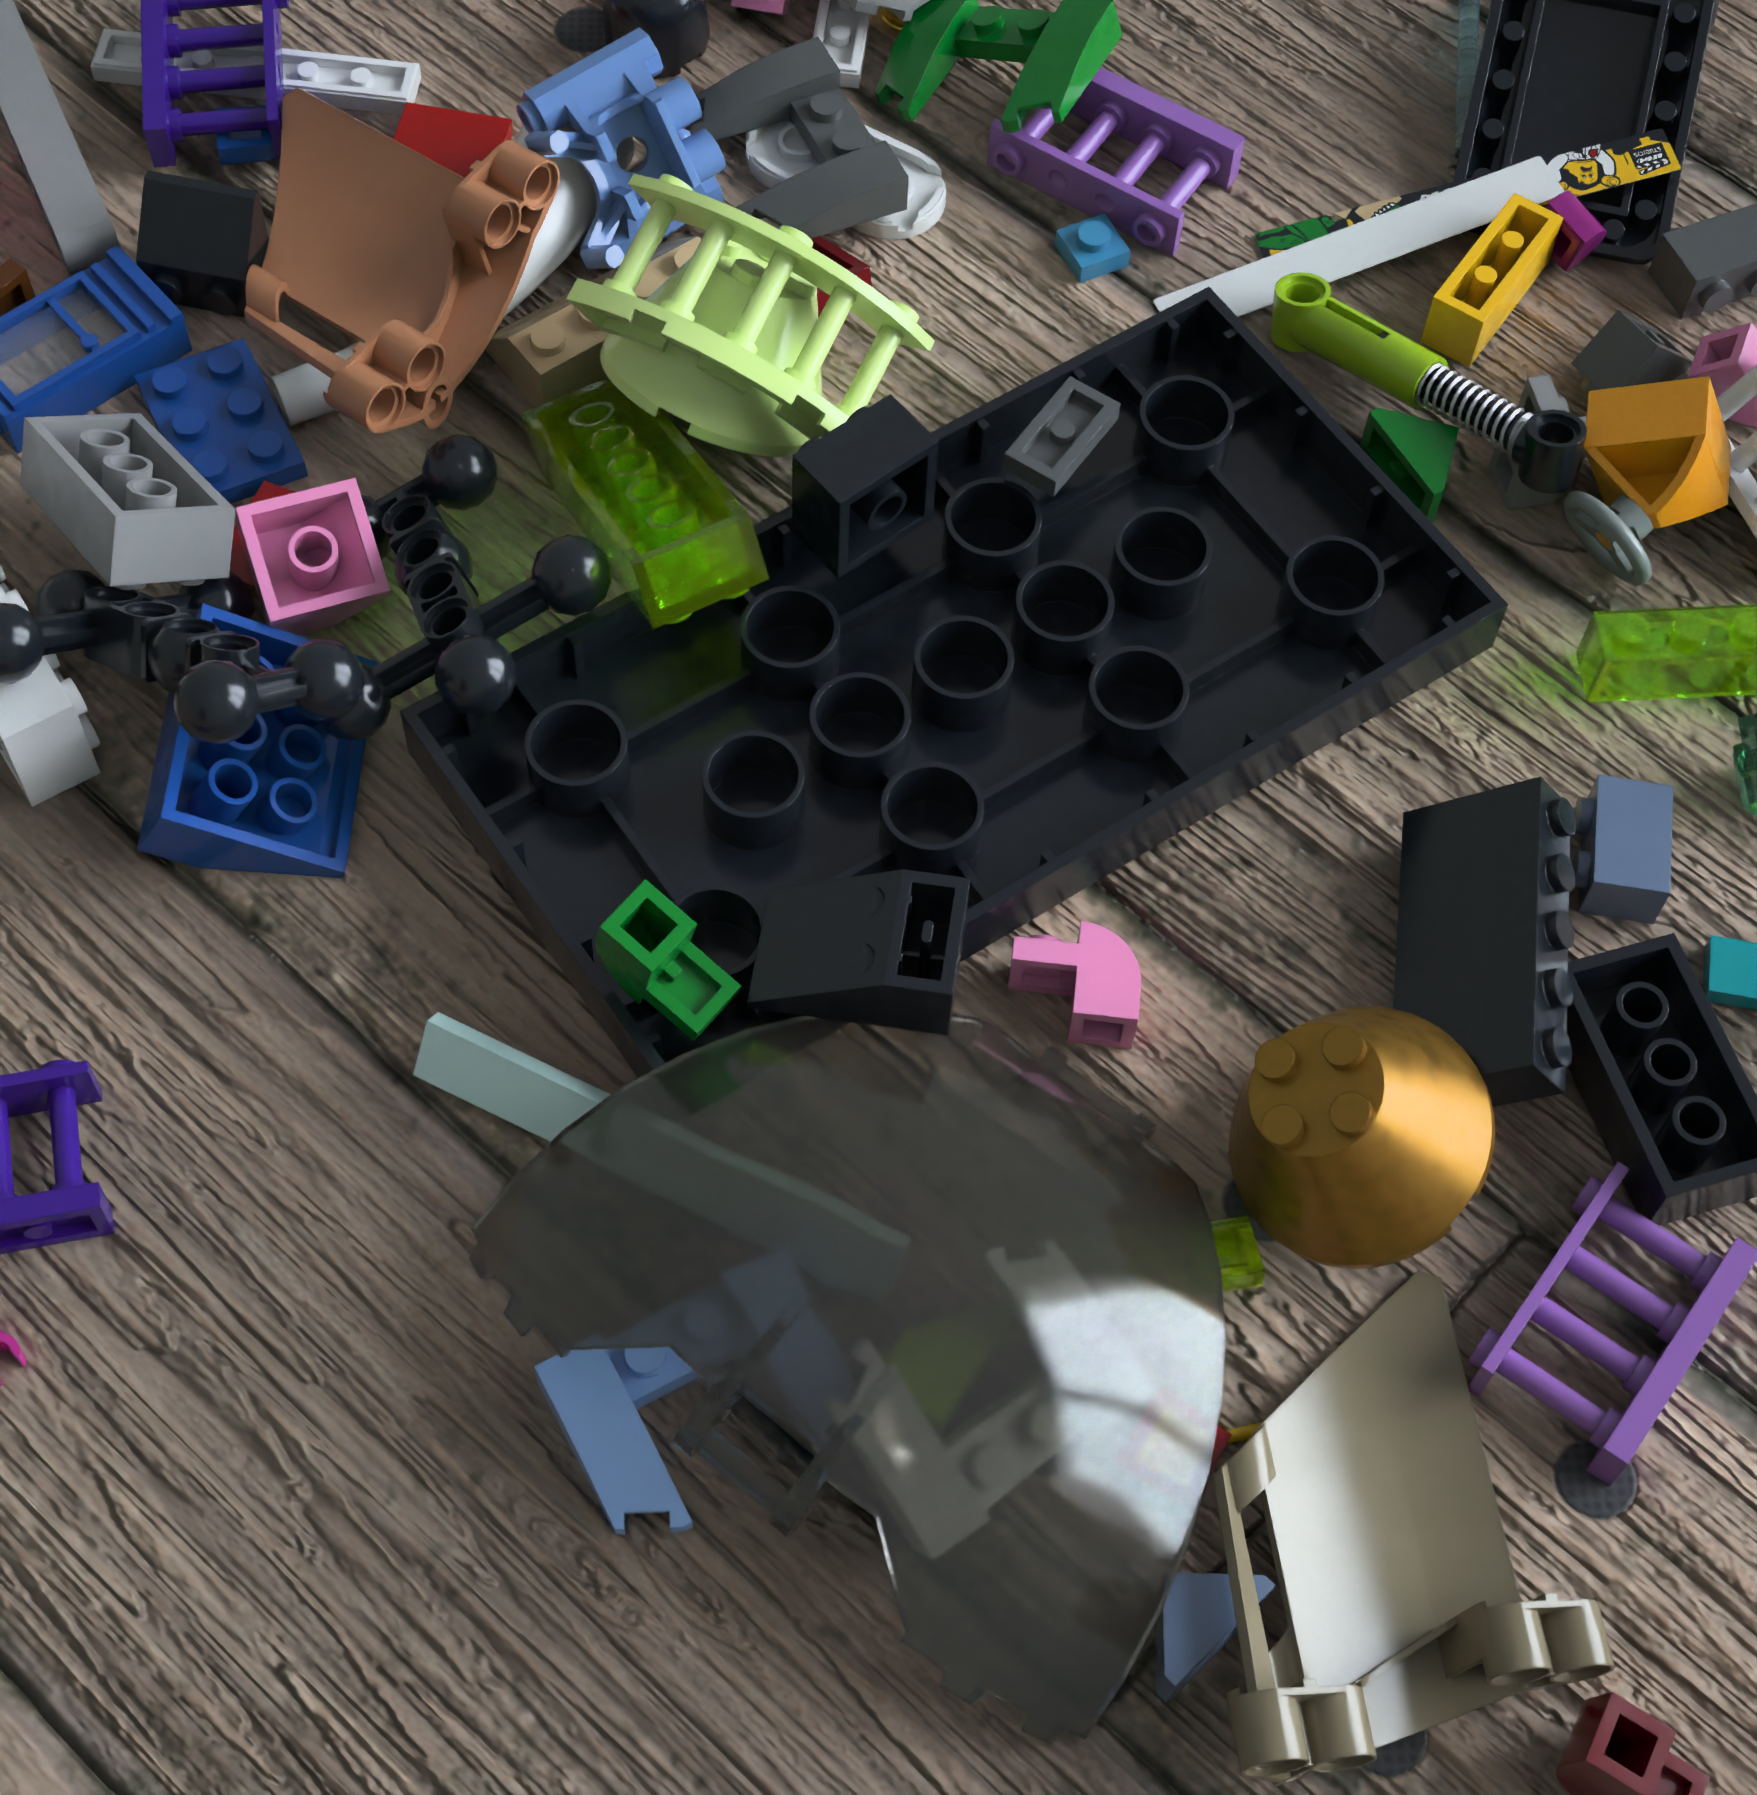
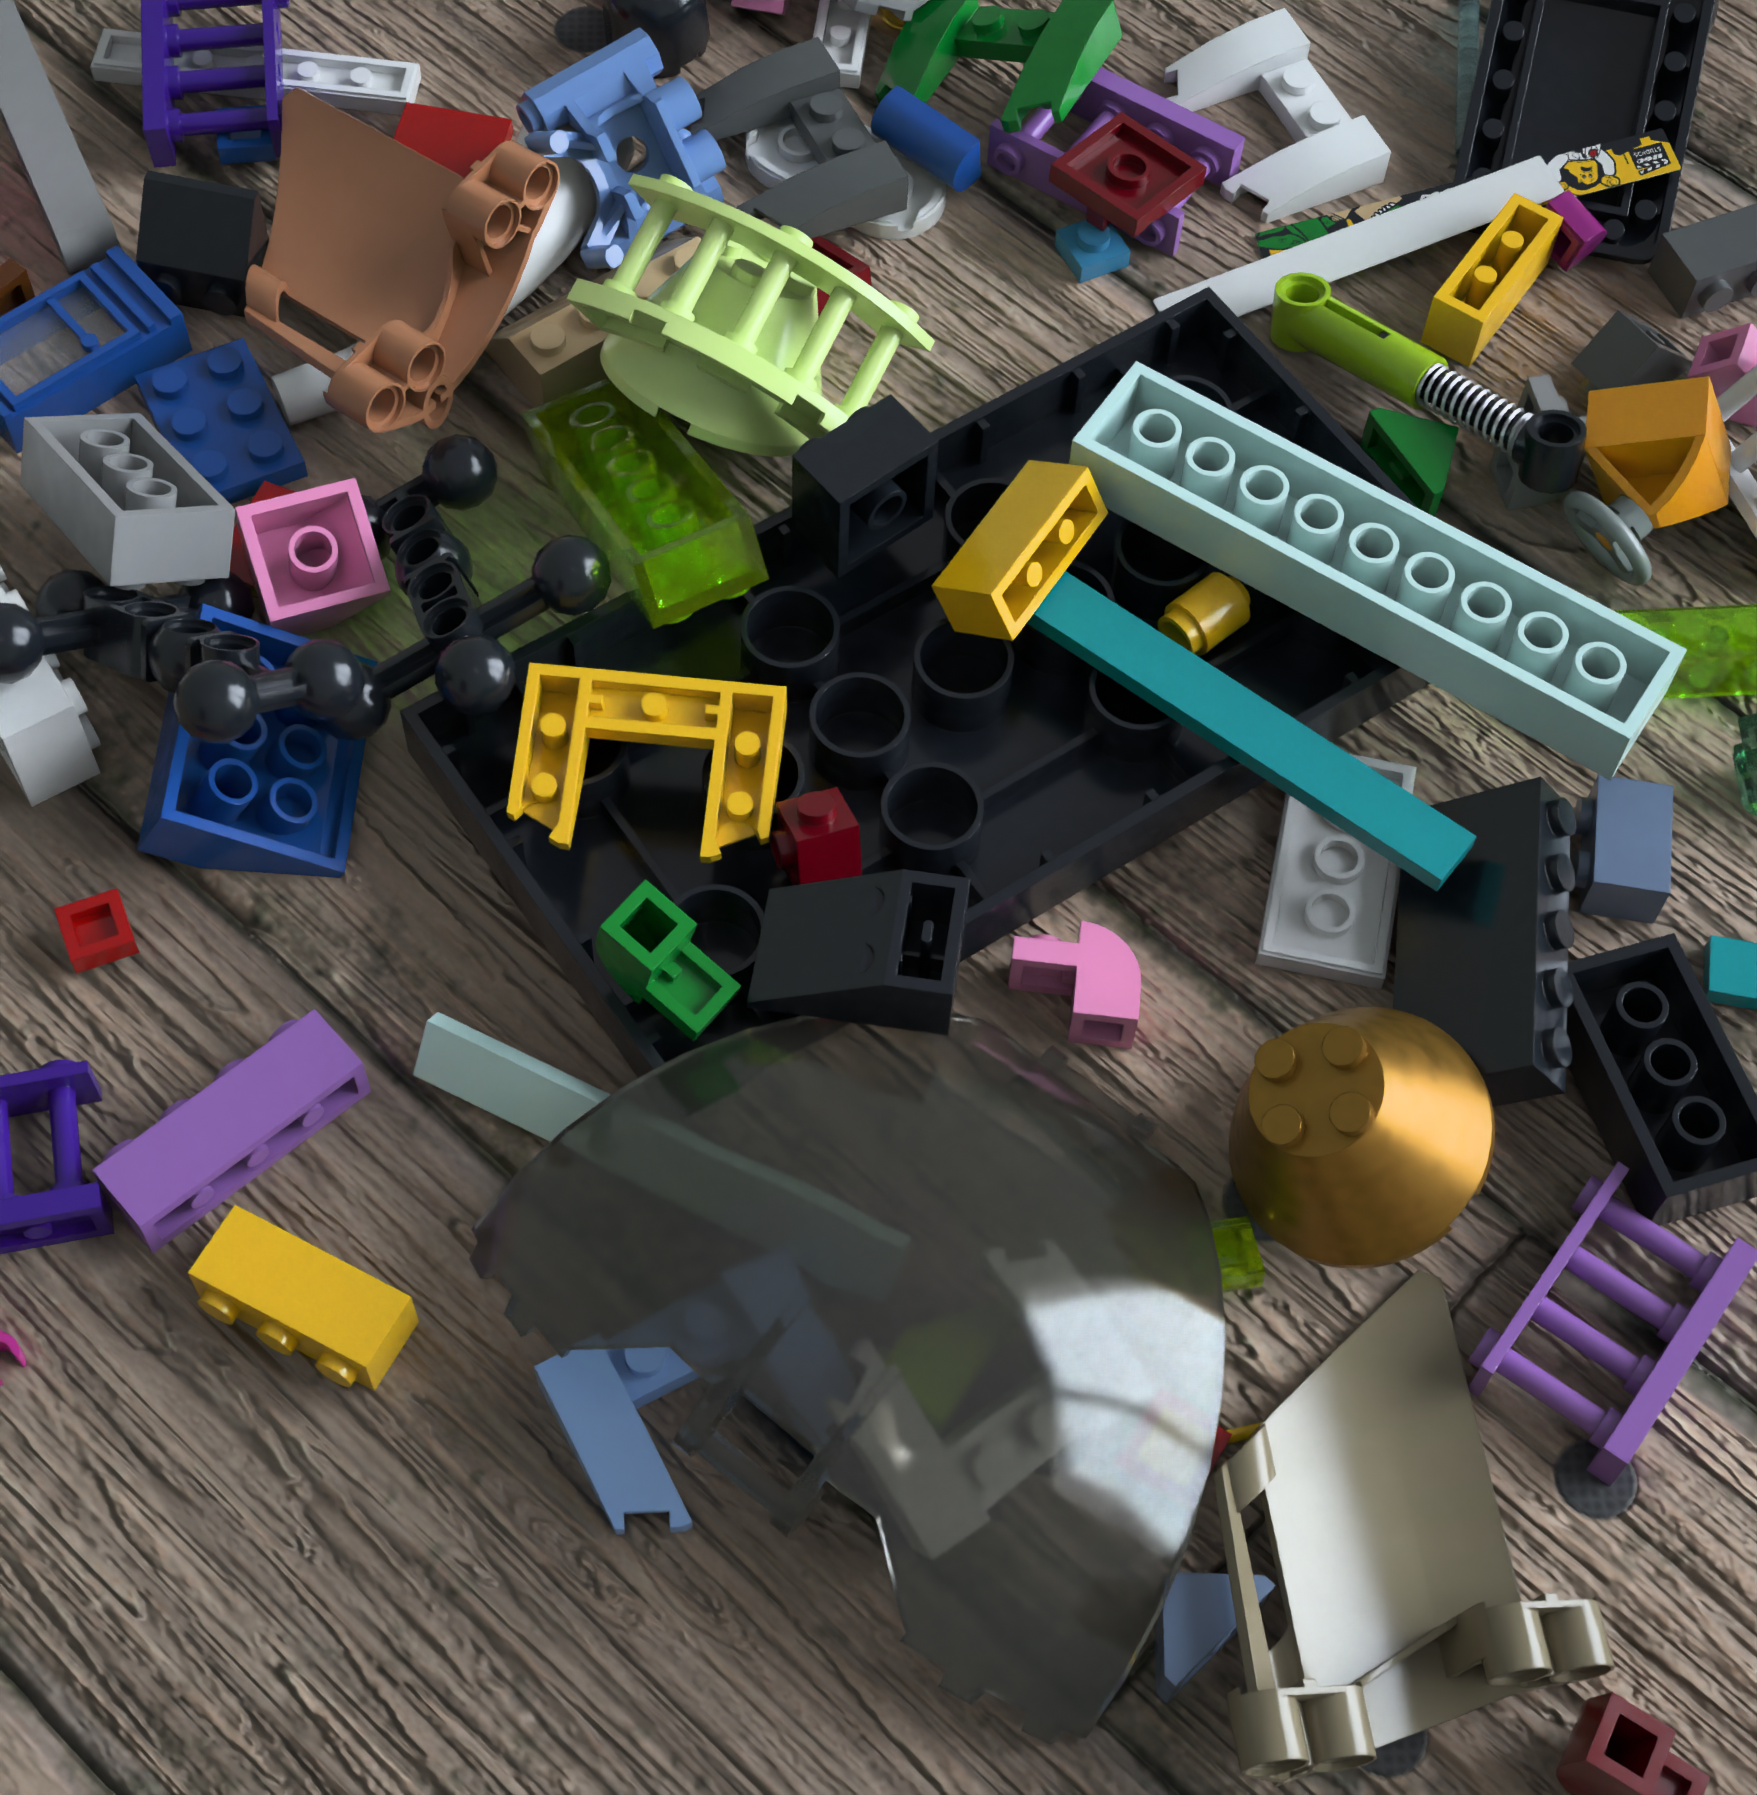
dark grey plate [1003,376,1121,497] -> none
none -> red plate [54,888,140,974]
none -> medium lavender brick [92,1009,371,1253]
none -> yellow brick [188,1205,419,1391]
none -> yellow wedge [507,662,787,863]
none -> dark red brick [770,787,862,885]
none -> blue brick [871,85,981,192]
none -> yellow brick [932,460,1108,641]
none -> teal tile [1027,571,1477,891]
none -> dark red hinge [1048,112,1207,238]
none -> light aqua brick [1069,361,1687,780]
none -> yellow brick [1158,572,1250,656]
none -> white wedge [1164,8,1391,223]
none -> white tile [1255,754,1417,990]

